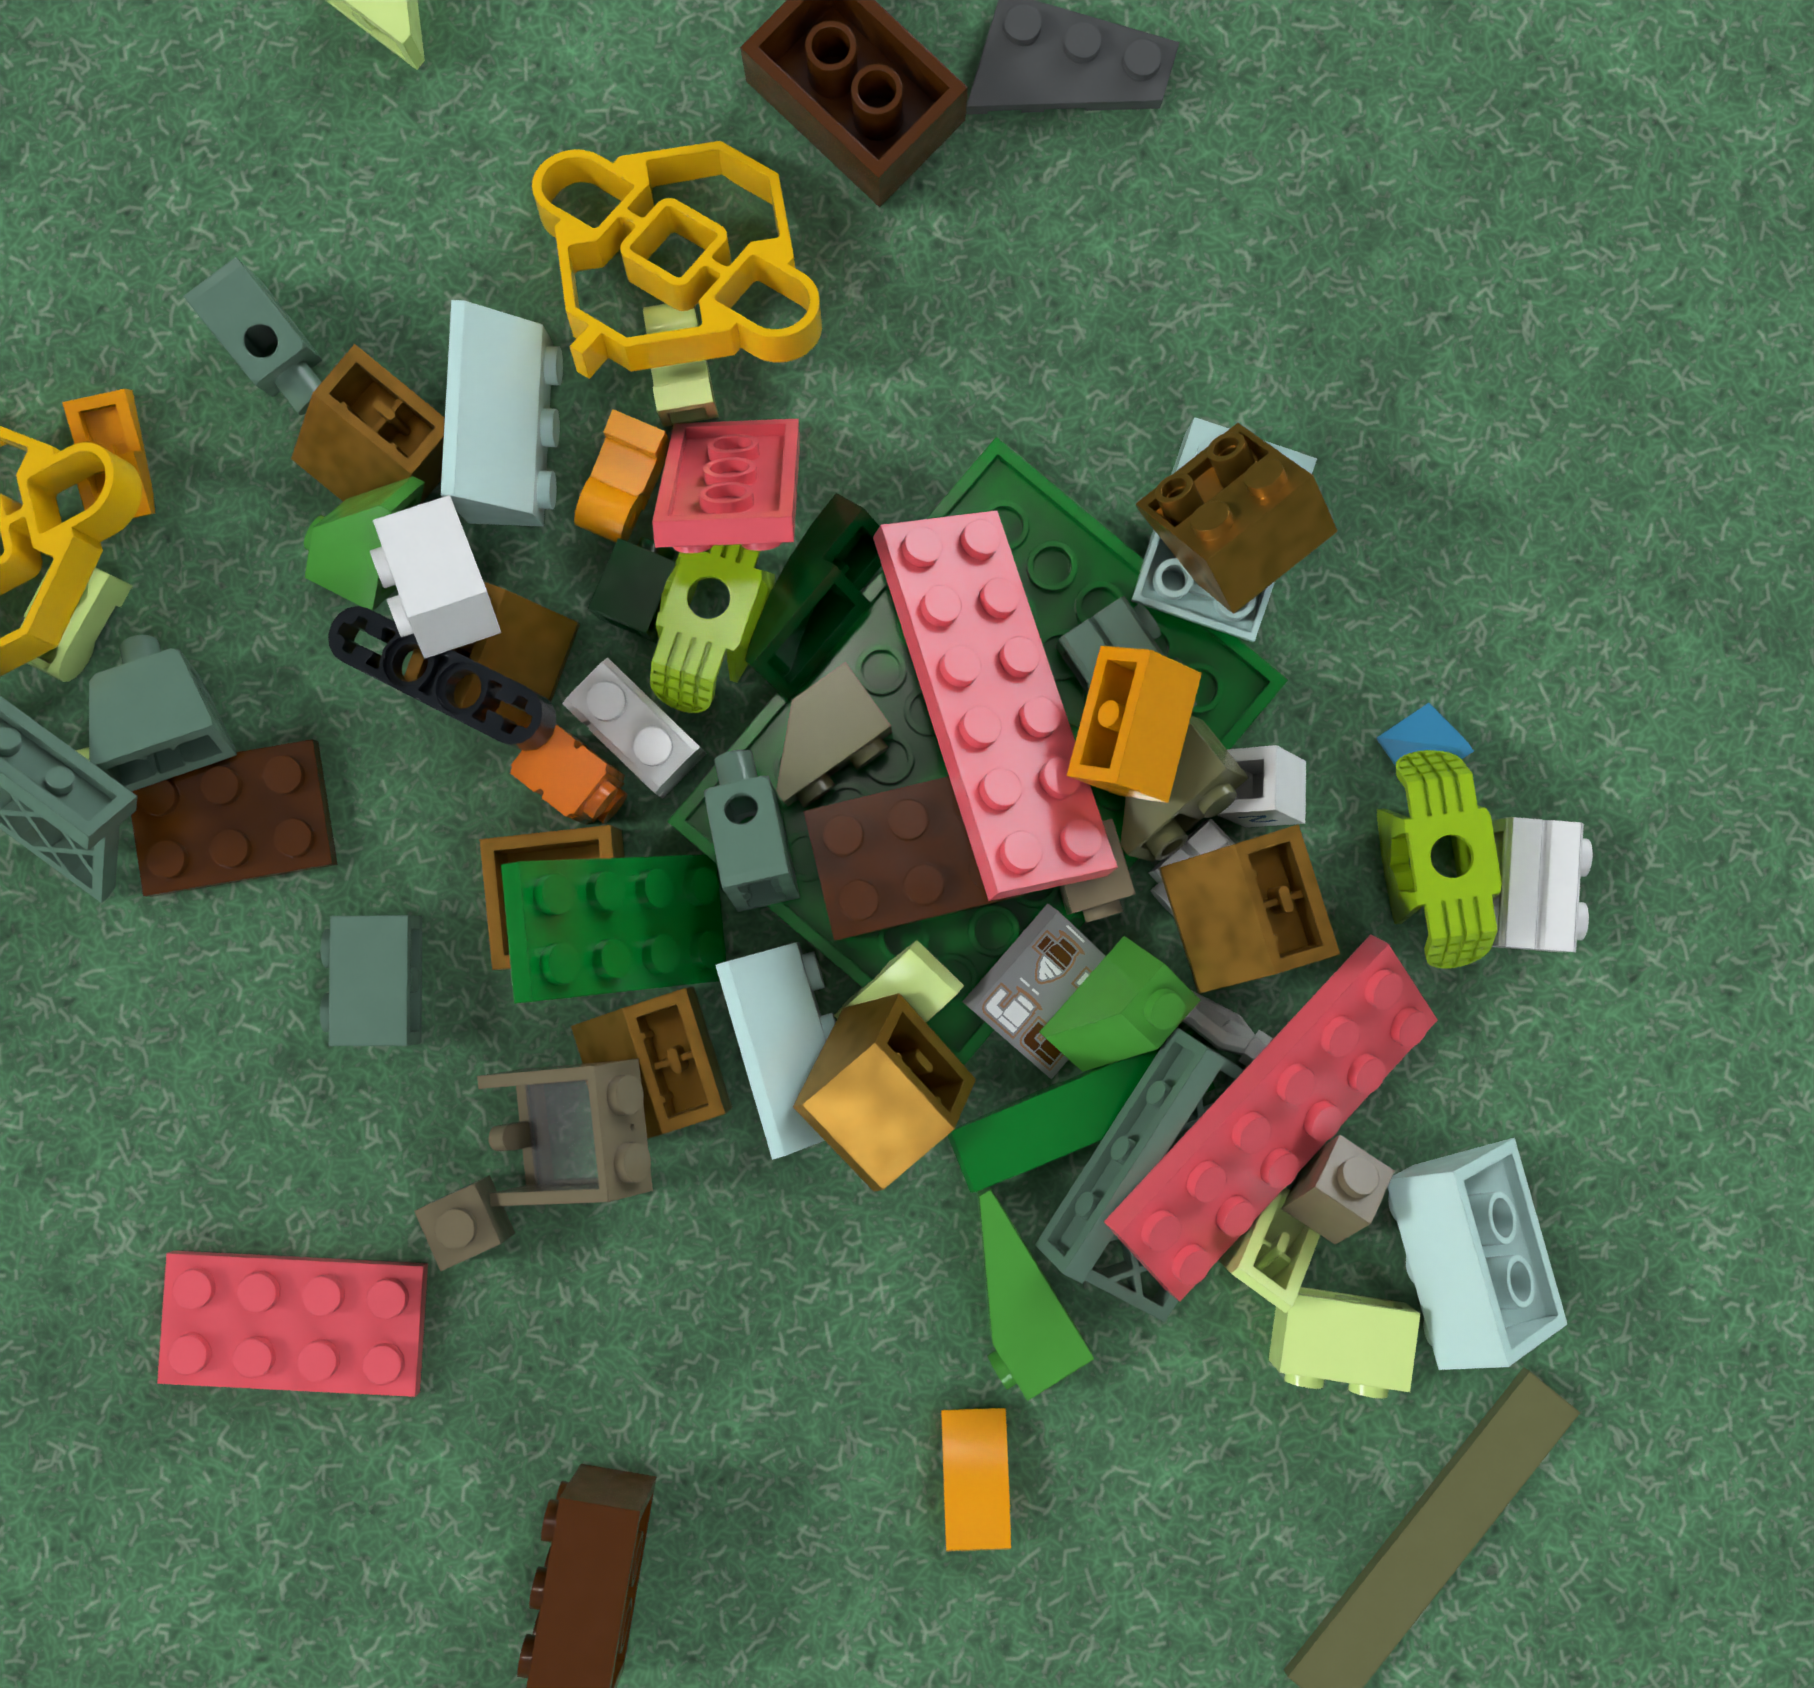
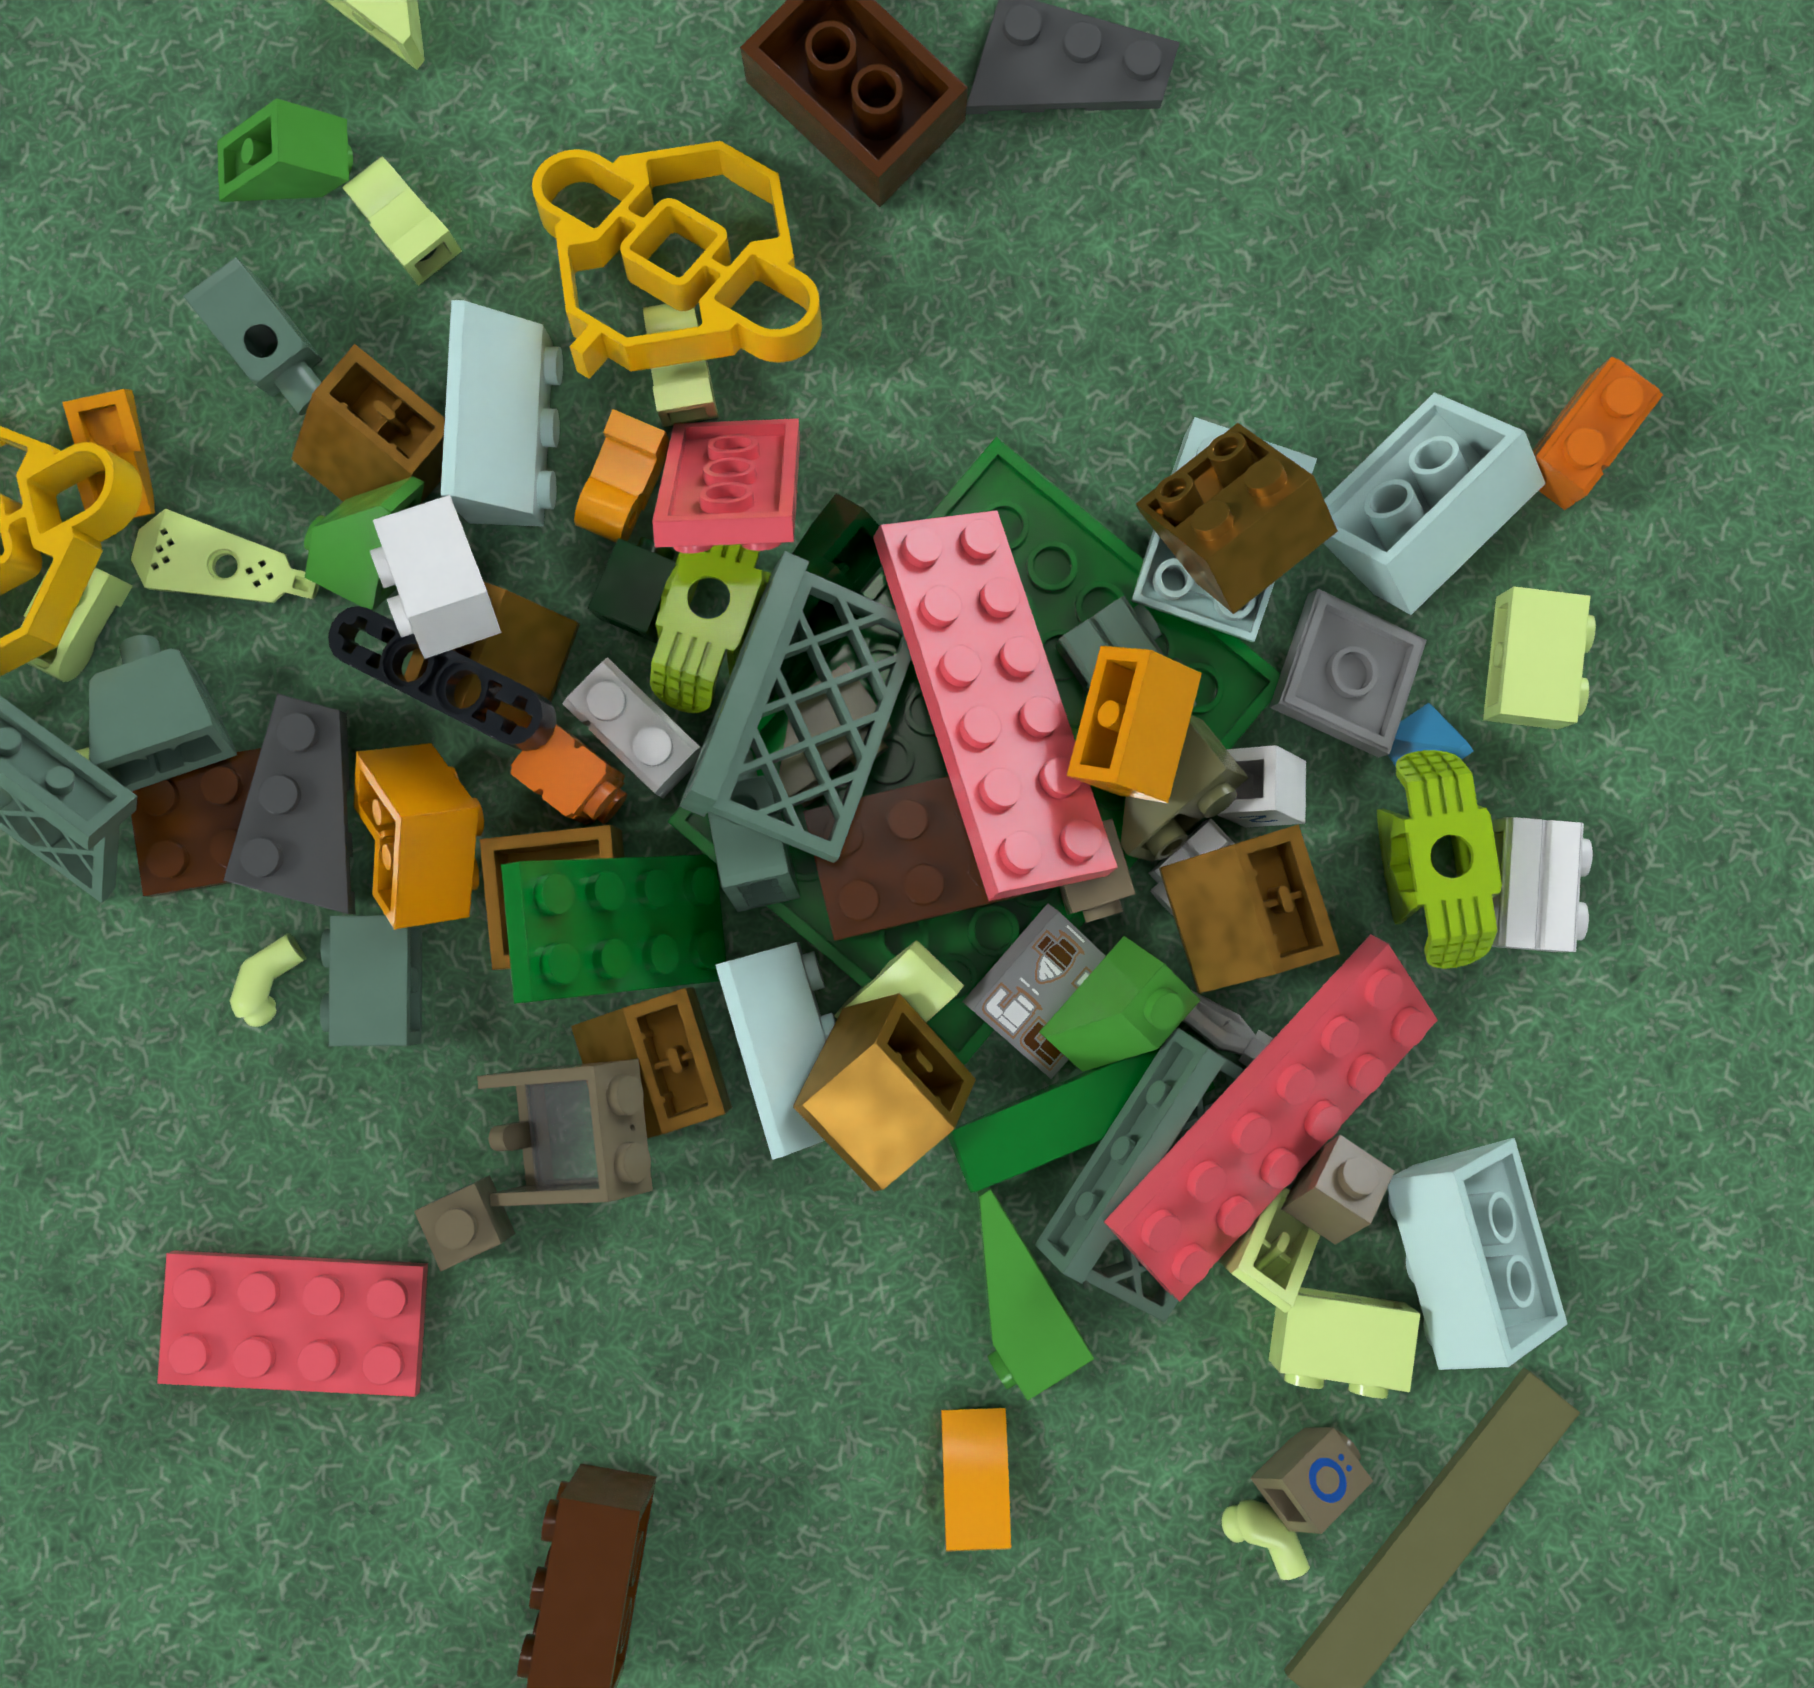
none -> yellowish green piece [131,509,319,603]
none -> bright green slope [217,98,353,202]
none -> dark grey wing [223,694,356,915]
none -> yellowish green arm [230,933,306,1027]
none -> yellowish green leg [342,156,462,286]
none -> light orange brick [354,743,484,930]
none -> sand green fence [679,551,911,863]
none -> yellowish green arm [1221,1500,1310,1580]
none -> dark tan brick [1250,1427,1373,1534]
none -> light grey tile [1269,589,1427,758]
none -> light aqua slope [1323,392,1546,615]
none -> yellowish green brick [1483,587,1596,729]
none -> orange brick [1532,357,1663,510]

